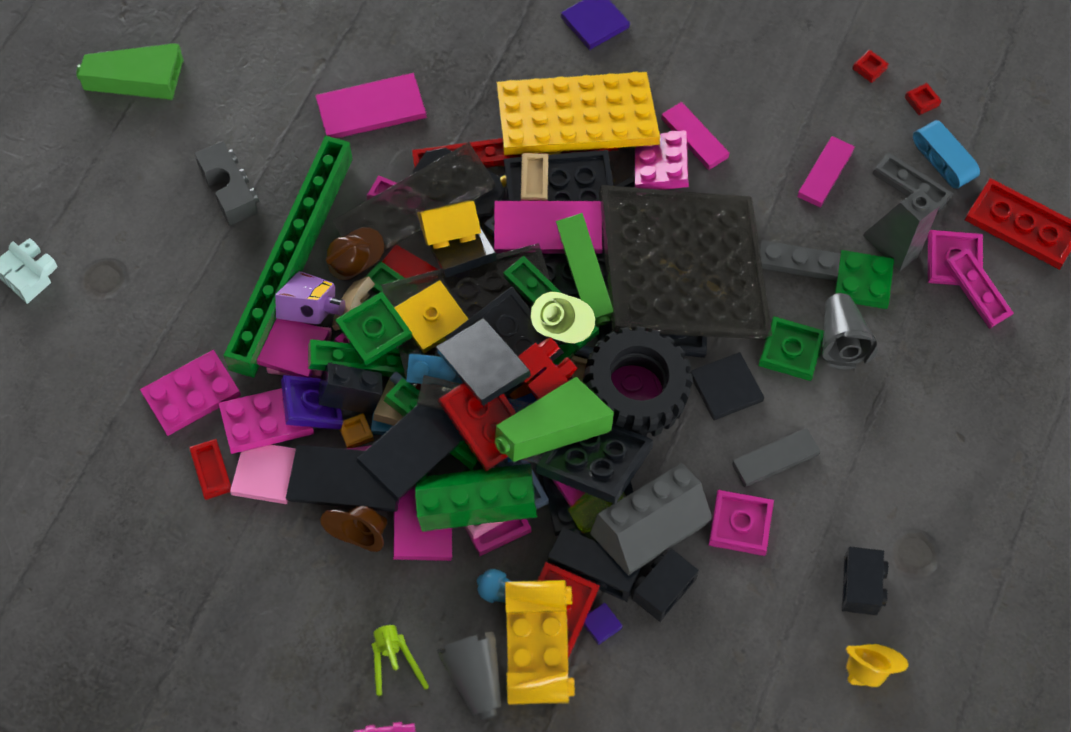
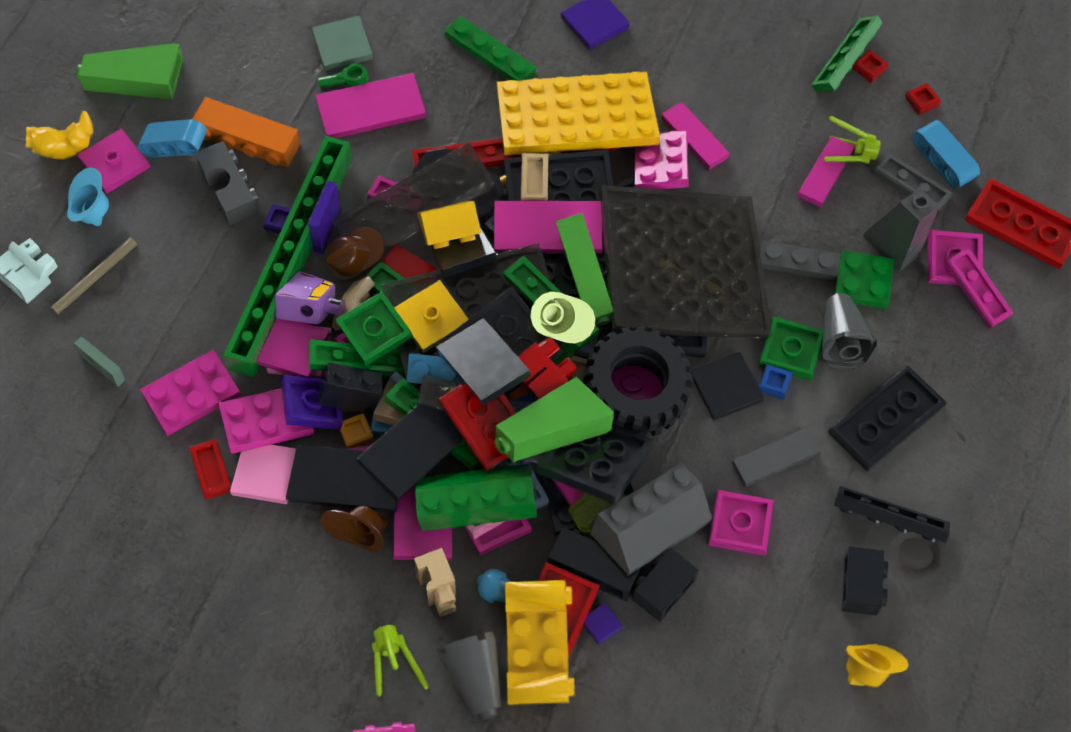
none -> yellow animal [26,111,93,159]
none -> dark tan bar [50,237,137,315]
none -> medium azure piece [67,167,109,226]
none -> sand green tile [74,337,125,387]
none -> dark pink plate [77,129,150,194]
none -> dark azure beam [137,119,207,158]
none -> orange brick [192,97,301,168]
none -> dark purple tile [263,204,291,234]
none -> dark purple tile [308,181,341,254]
none -> sand green tile [312,16,373,71]
none -> green plate [318,64,369,88]
none -> tan hips [414,548,456,617]
none -> green plate [444,15,536,81]
none -> blue tile [759,364,793,400]
none -> green plate [811,15,882,92]
none -> lime plant [824,116,881,164]
none -> black tile [828,365,947,471]
none -> black plate [834,486,950,543]

